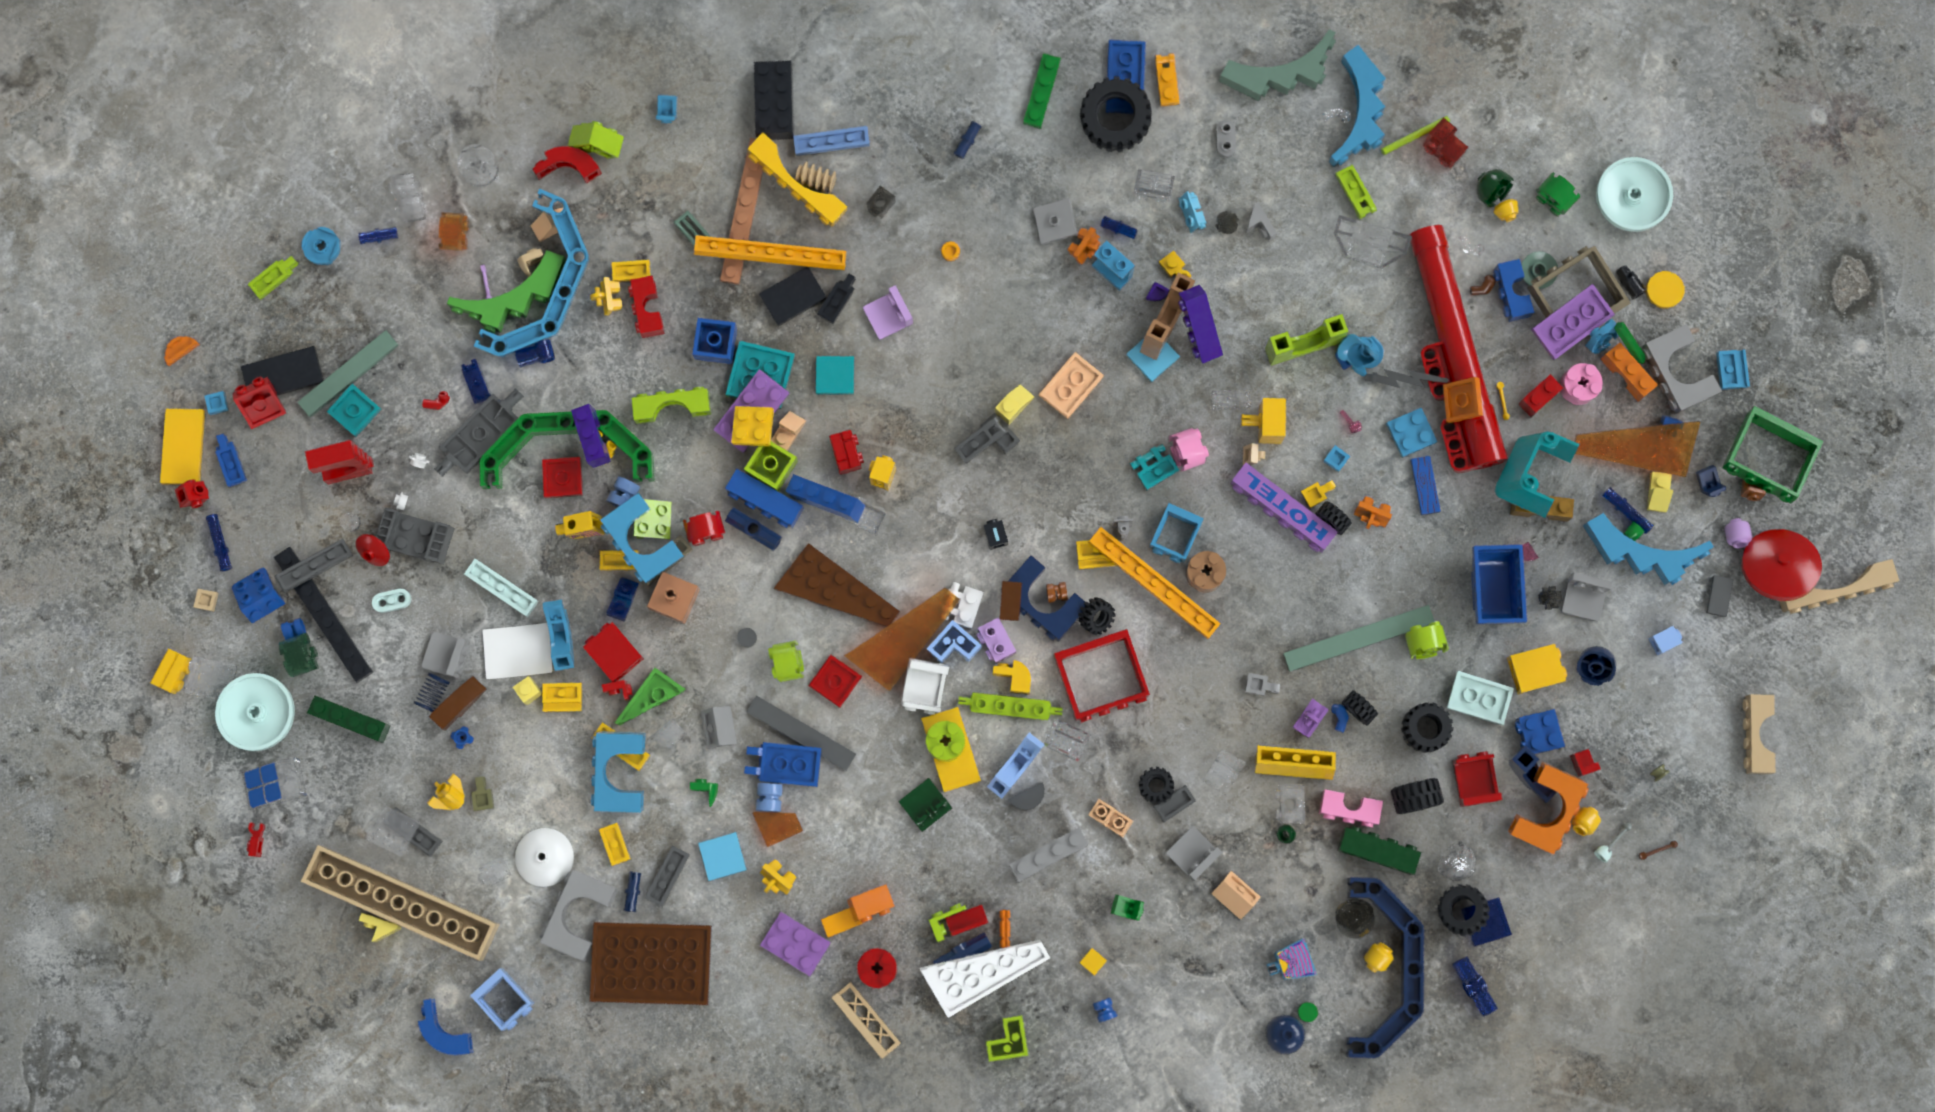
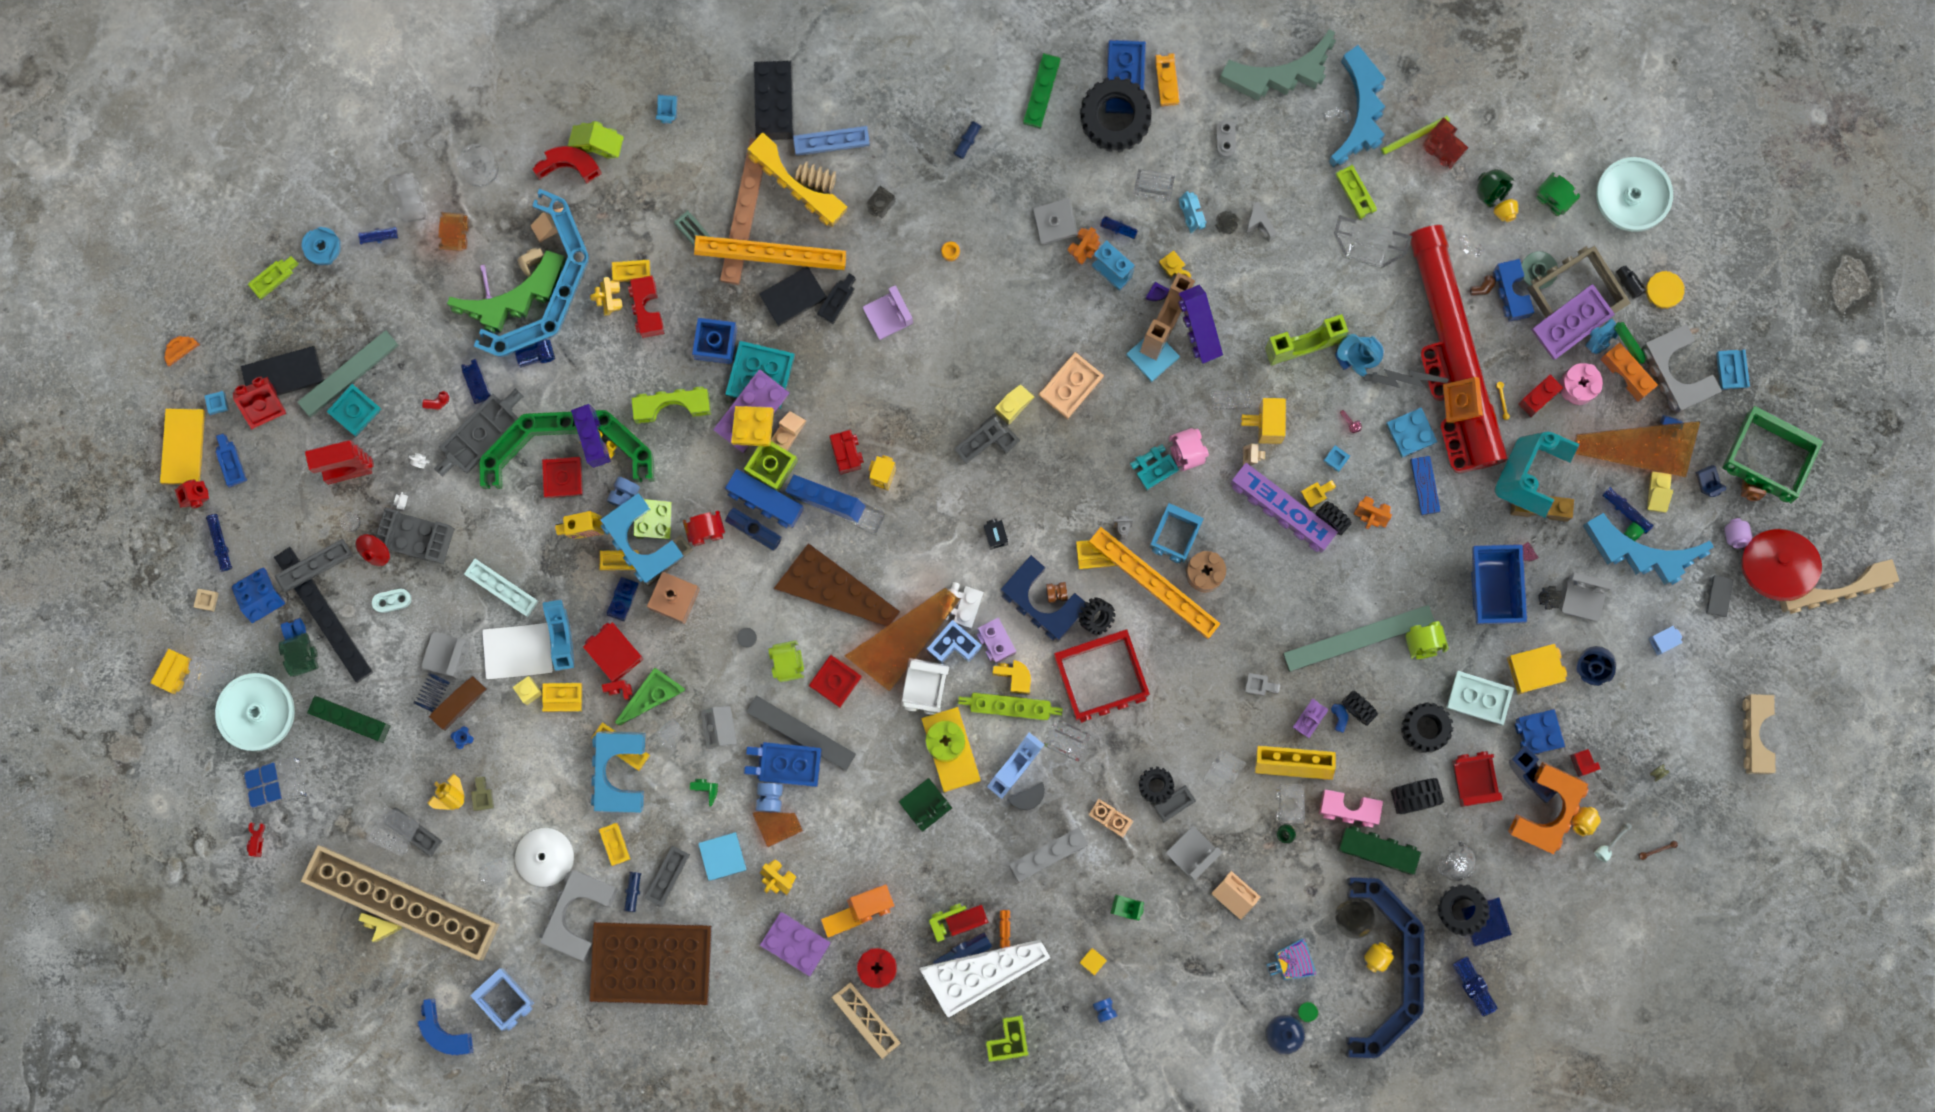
teal tile [816,356,854,395] -> none
reddish brown tile [999,581,1022,621] -> none

